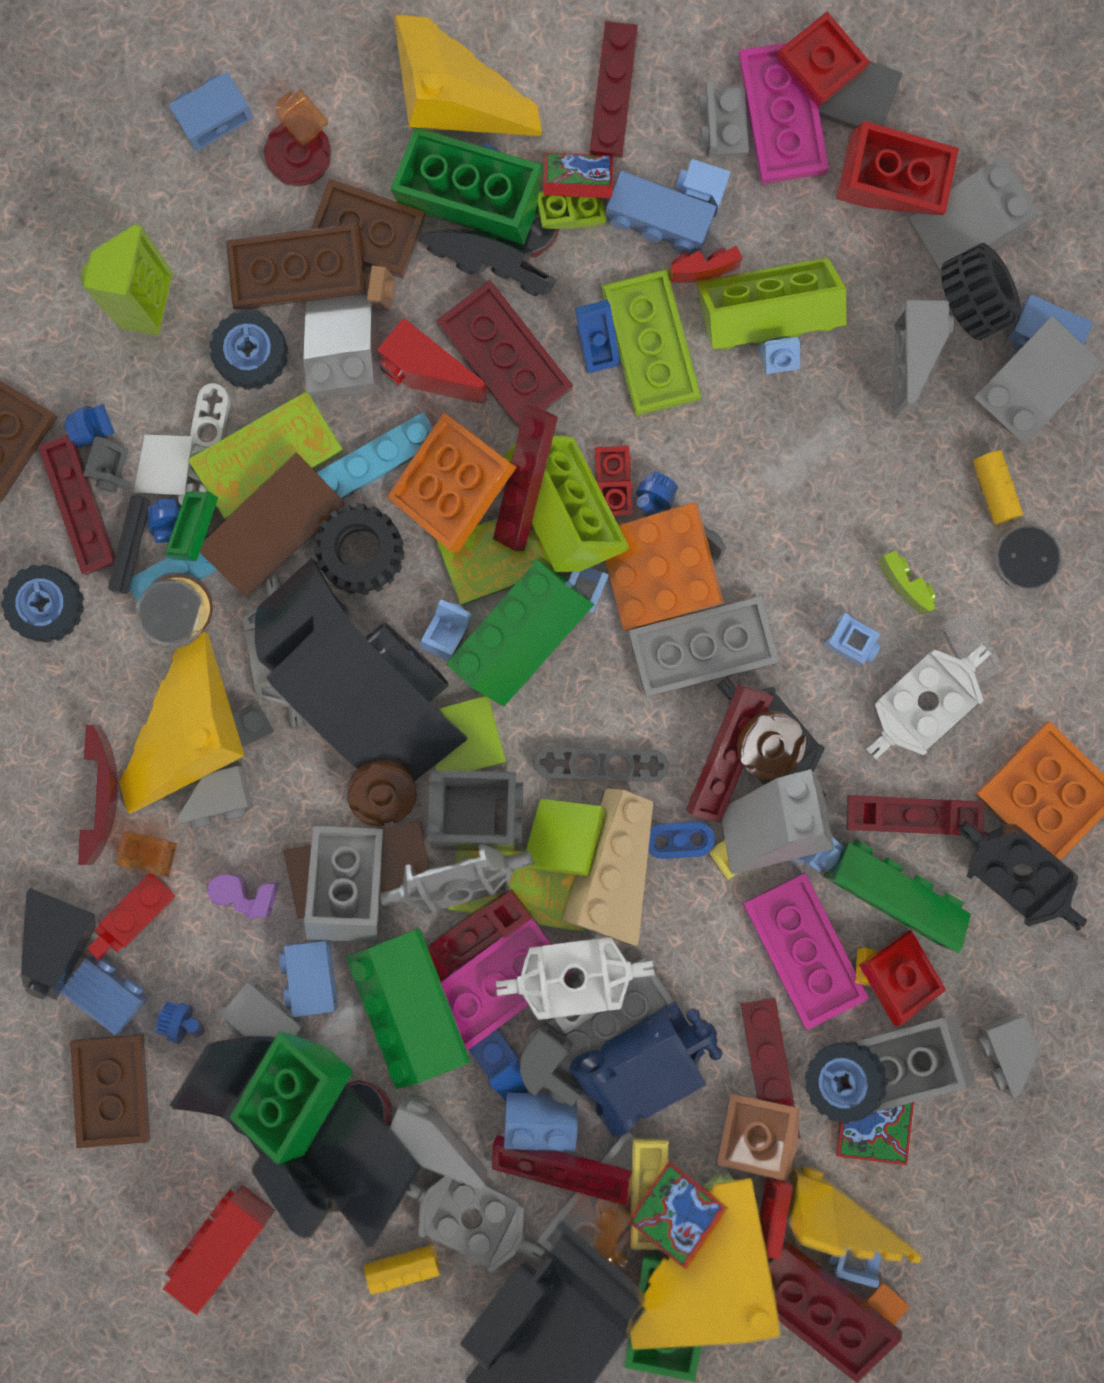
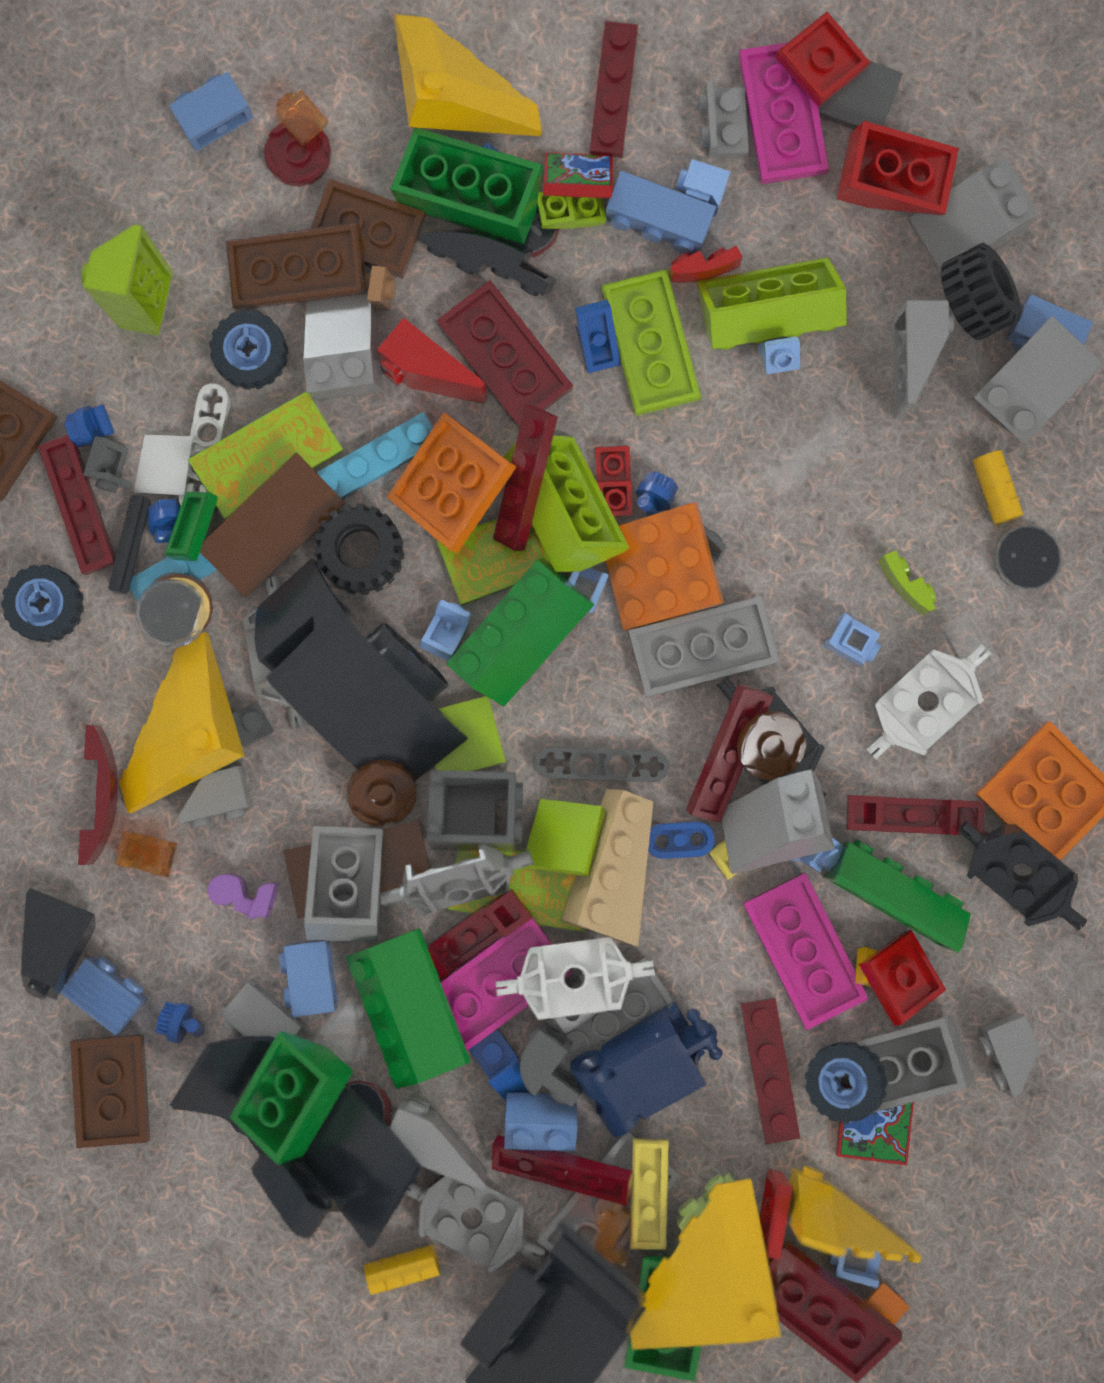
red hinge [87,873,175,961] -> none
red brick [163,1185,275,1316] -> none
tile [628,1162,728,1268] -> none
nougat slope [717,1094,800,1181] -> none

